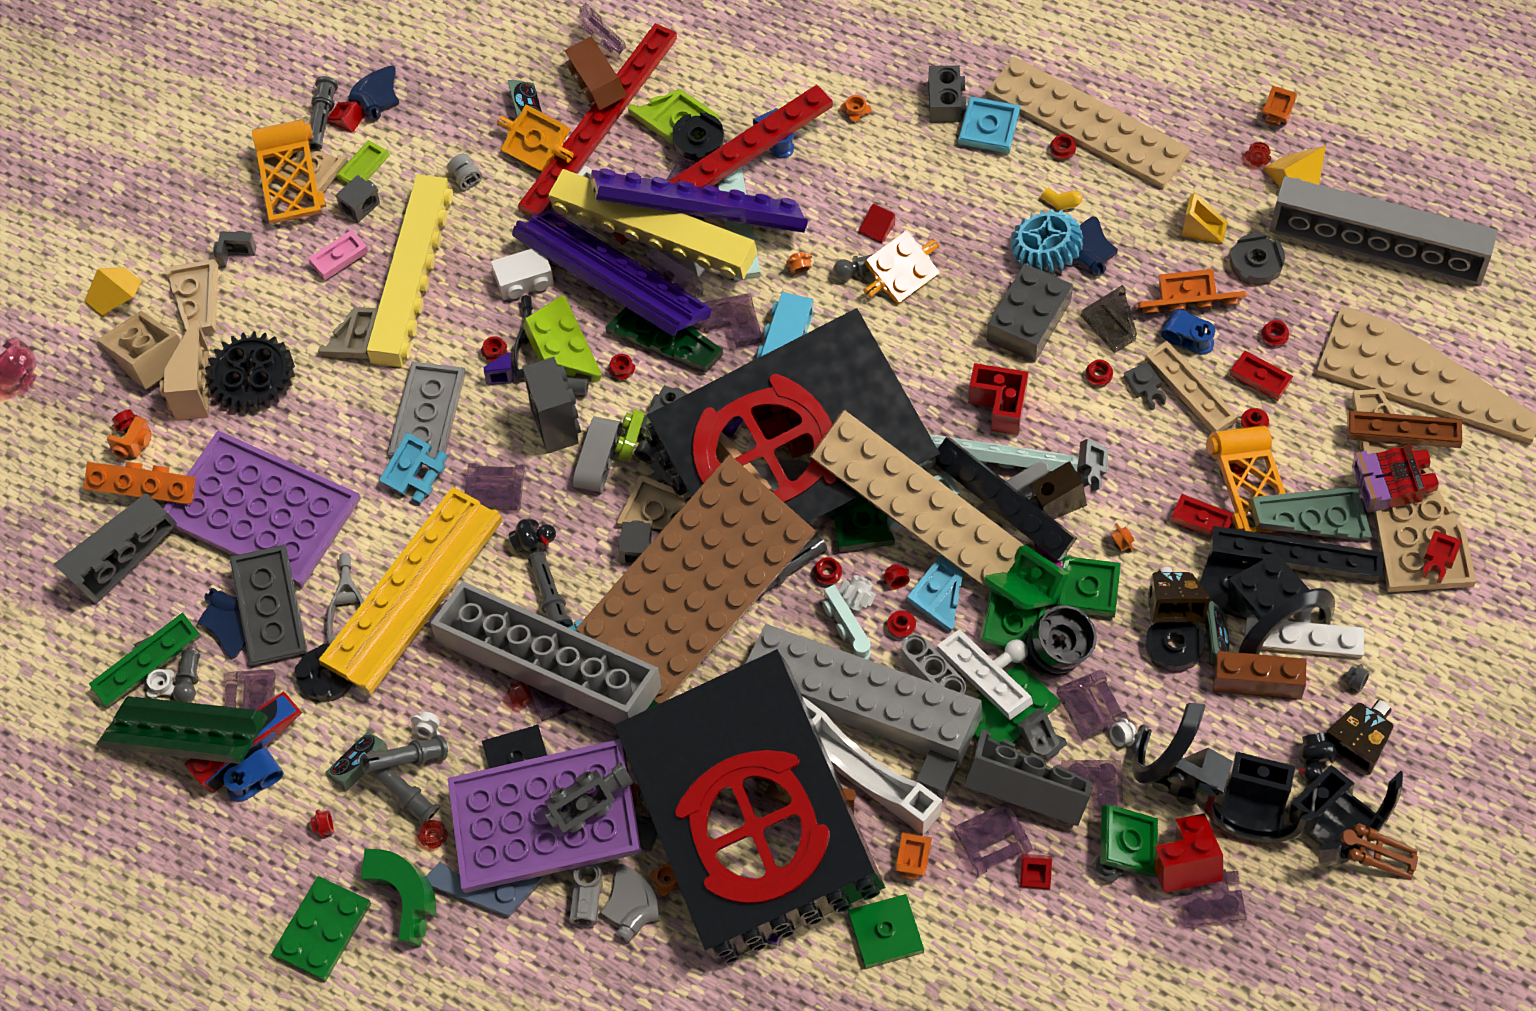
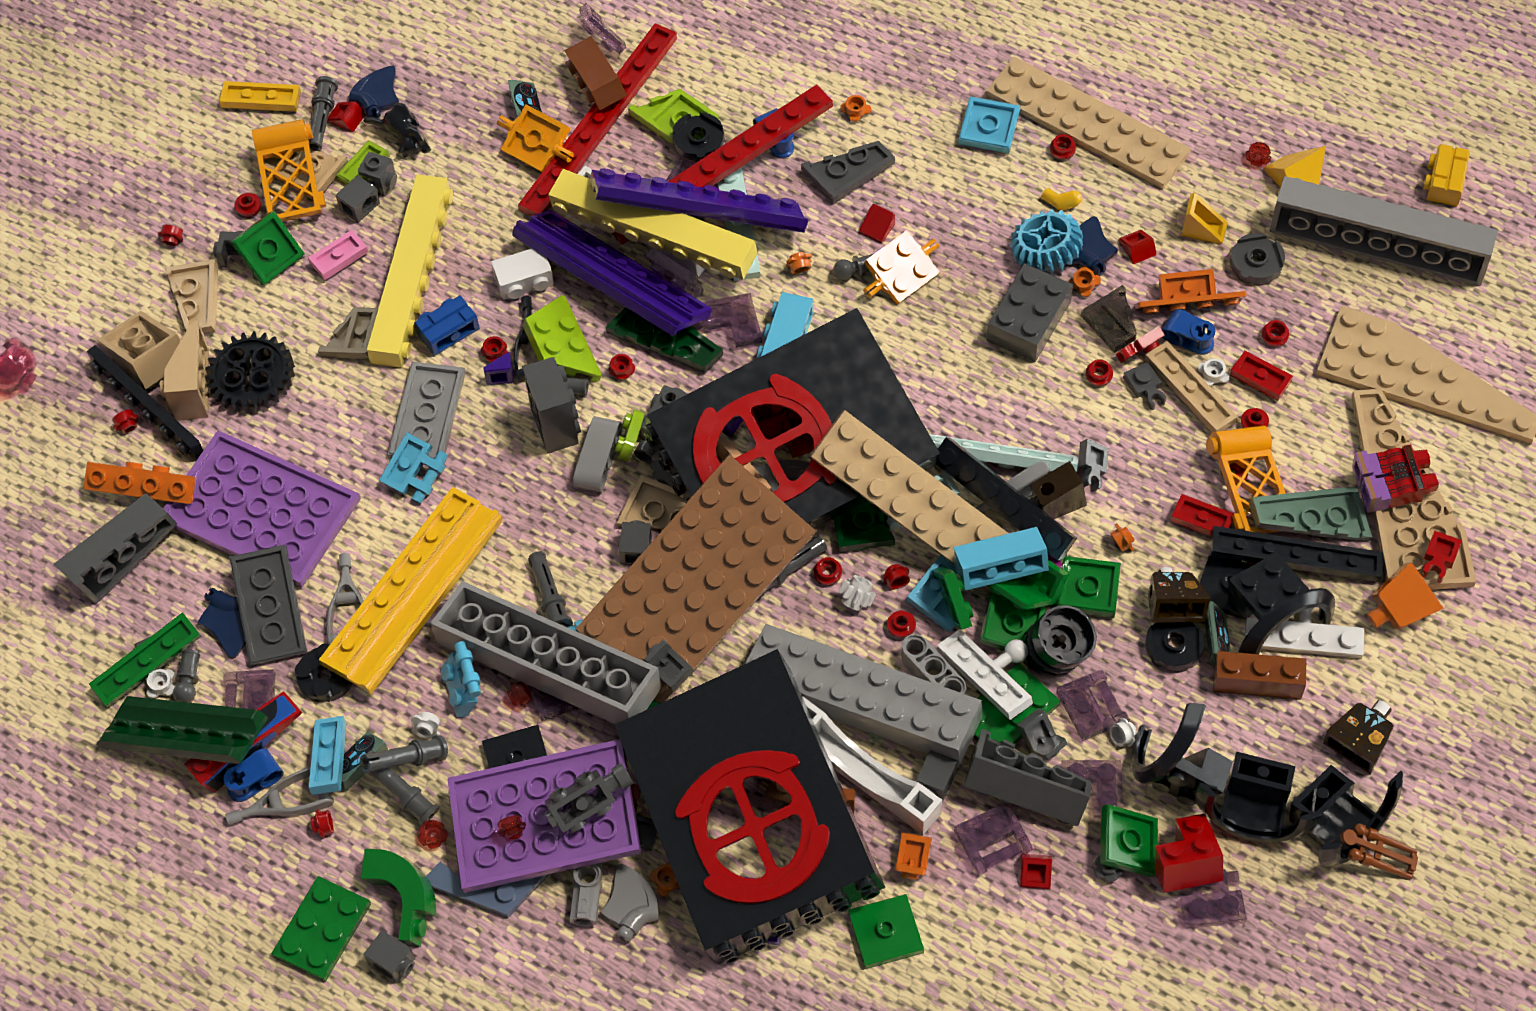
yellow slope [84,267,142,317] -> none
orange bracket [107,416,152,459] -> none
light grey wheel [447,153,483,190] -> none
clear purple plate [465,463,525,511] -> none
black animal [509,519,556,553] -> none
light aqua plate [822,585,871,660] -> none
dark grey brick [928,65,966,123] -> none
red brick [968,363,1029,436] -> none
orange bracket [1261,85,1298,126] -> none
black animal [1298,733,1337,784] -> none
dark grey plate [1345,664,1370,692] -> none
dark orange tile [1347,410,1462,448] -> none
none -> black plate [87,345,203,461]
none -> red plate [158,224,183,246]
none -> yellow plate [219,81,301,112]
none -> light grey piece [225,766,334,825]
none -> green plate [230,211,305,285]
none -> red plate [234,193,261,217]
none -> medium azure plate [309,716,347,795]
none -> dark grey bracket [358,152,397,196]
none -> black animal [363,102,431,158]
none -> dark grey brick [363,930,415,983]
none -> blue brick [414,295,480,356]
none -> medium azure plate [441,641,481,717]
none -> clear red plate [497,815,526,841]
none -> dark grey bracket [644,640,694,691]
none -> dark grey wing [801,141,895,203]
none -> green wing [932,566,973,630]
none -> medium azure brick [953,527,1049,591]
none -> orange plate [1069,267,1101,297]
none -> plate [1115,326,1165,363]
none -> red slope [1118,230,1157,264]
none -> white plate [1198,359,1230,387]
none -> orange torso [1366,562,1443,629]
none -> yellow brick [1423,144,1470,206]

